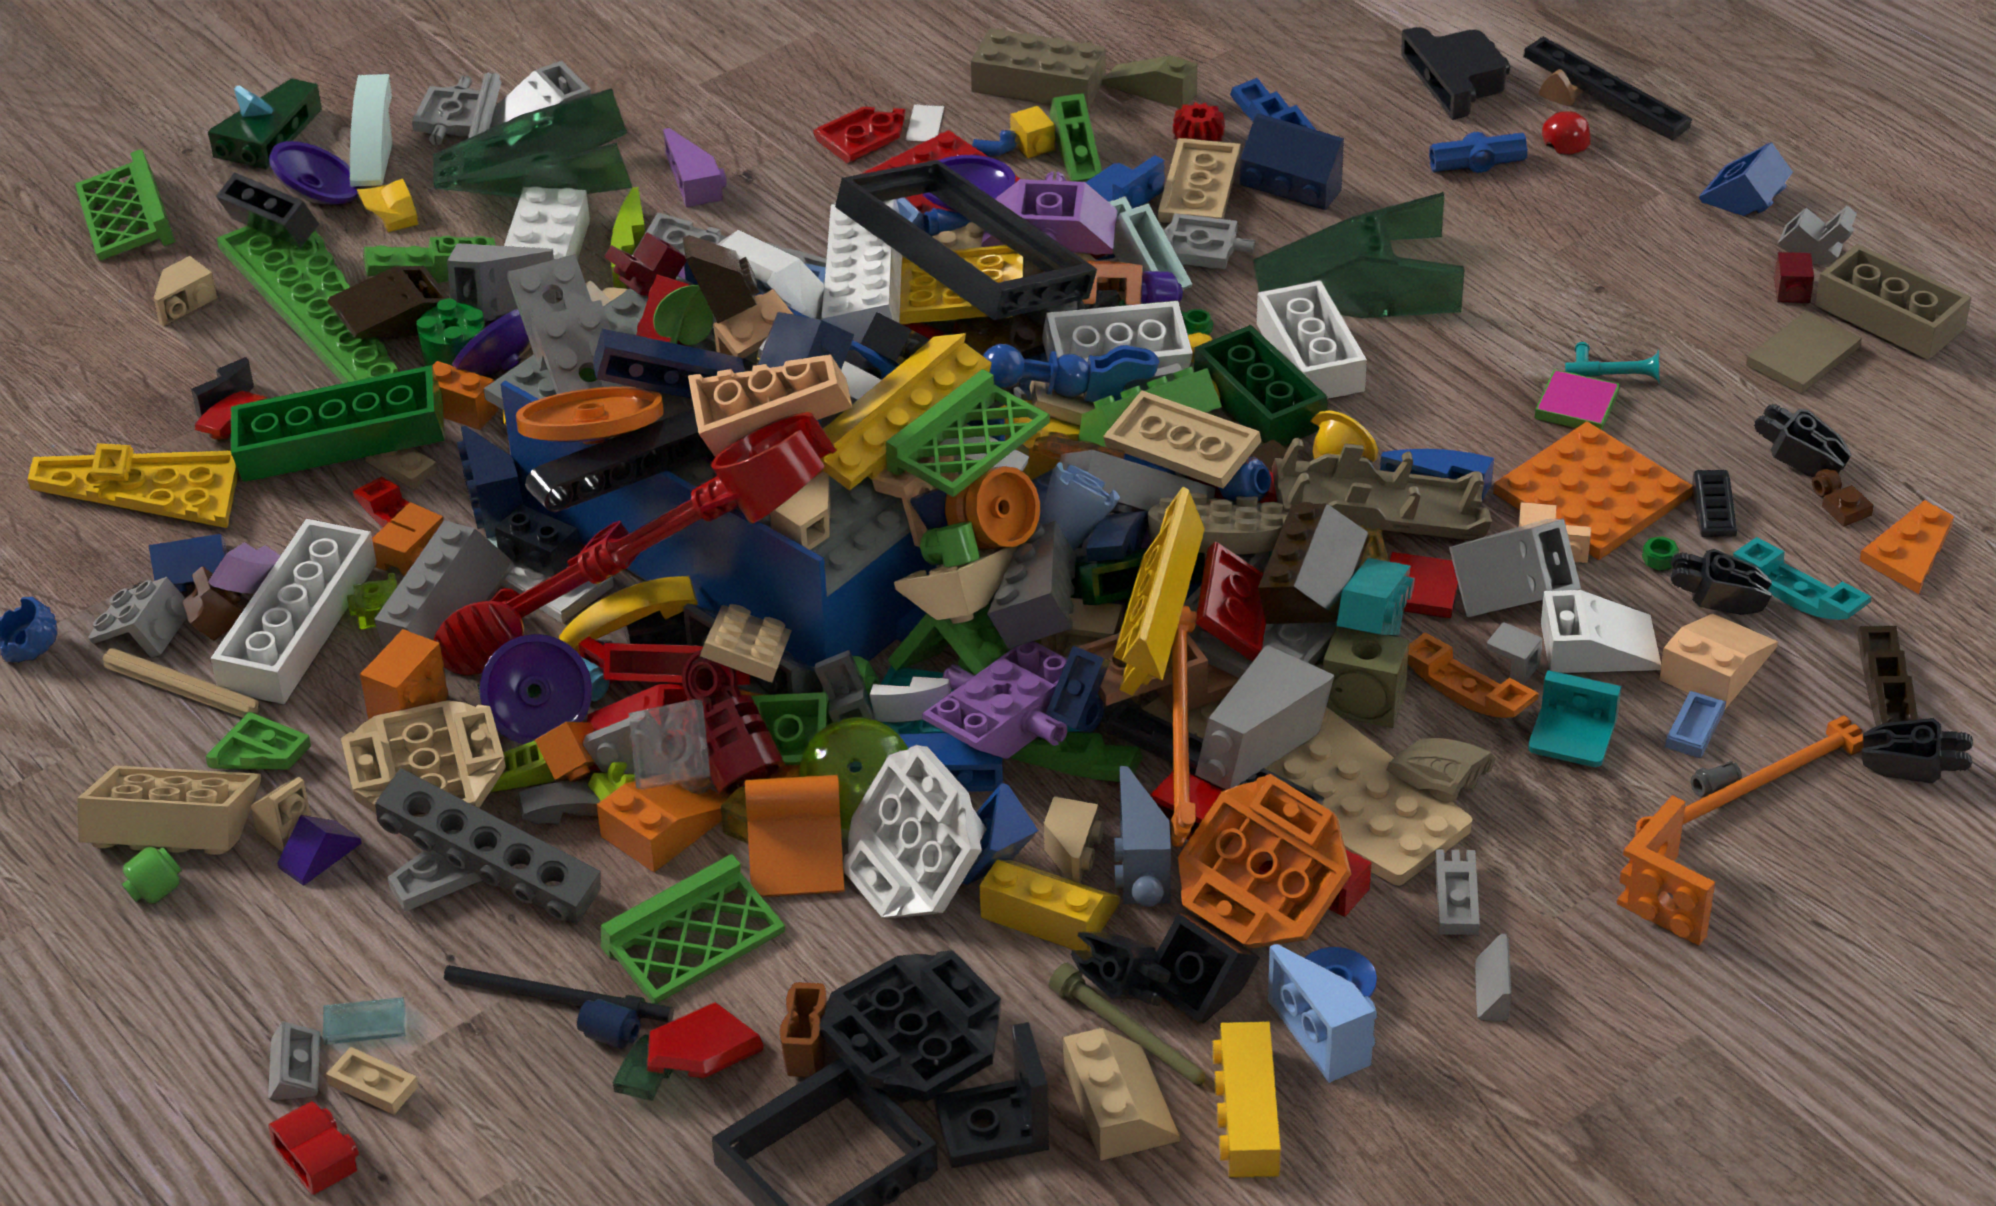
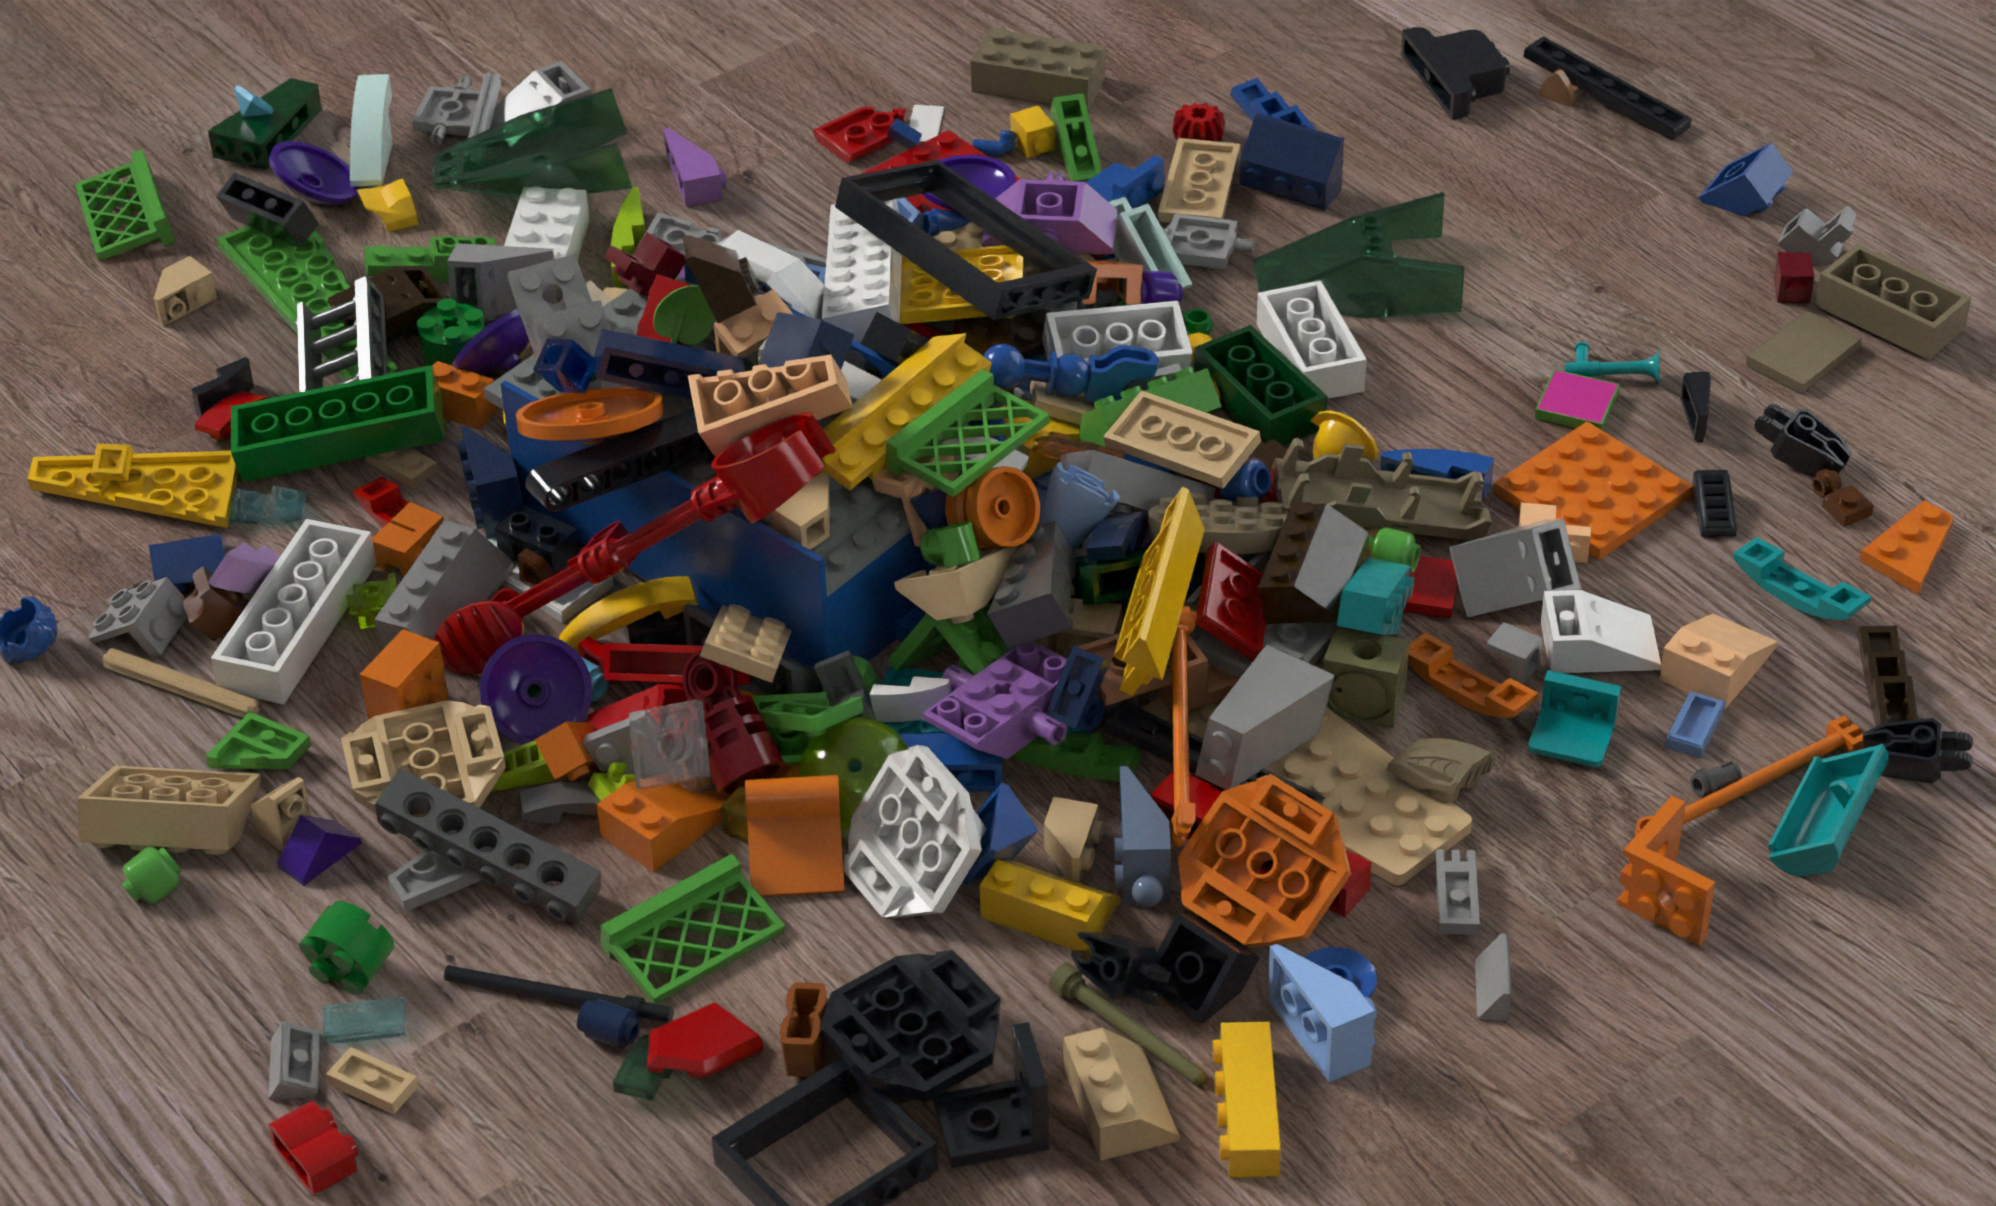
olive slope [1102,55,1198,109] -> none
blue piece [1429,132,1528,173] -> none
red hair [1542,111,1591,154] -> none
green tile [1642,536,1679,570] -> none
black hinge [1671,549,1772,615] -> none
none -> clear light blue slope [229,485,307,524]
none -> dark grey fence [295,276,388,392]
none -> green brick [299,901,394,995]
none -> reddish brown tile [518,548,555,588]
none -> clear blue brick [533,338,595,393]
none -> bright green wing [759,697,864,736]
none -> blue tile [886,119,922,149]
none -> bright green head [1365,527,1421,572]
none -> black slope [1680,371,1711,442]
none -> teal container [1767,744,1889,876]

